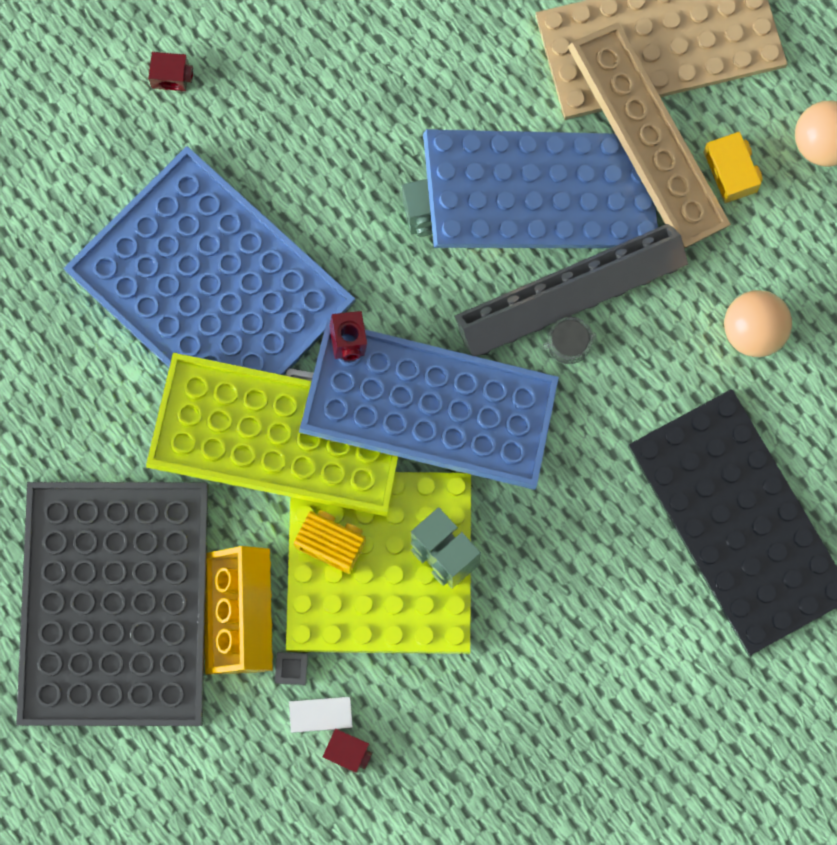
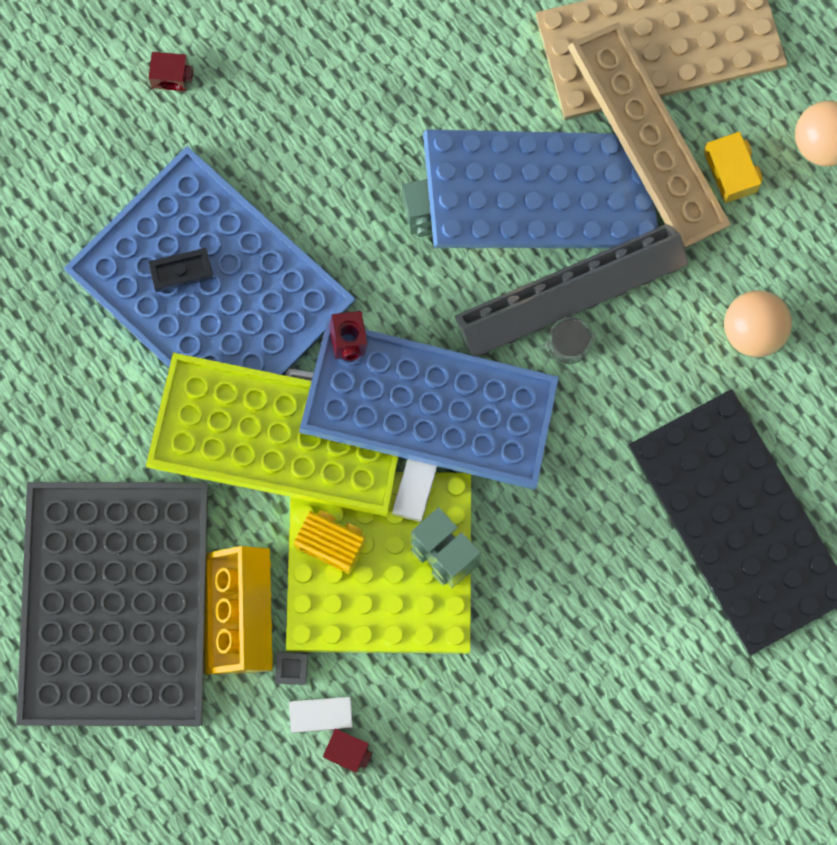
none -> black plate [148,248,214,292]
none -> white tile [392,459,437,522]

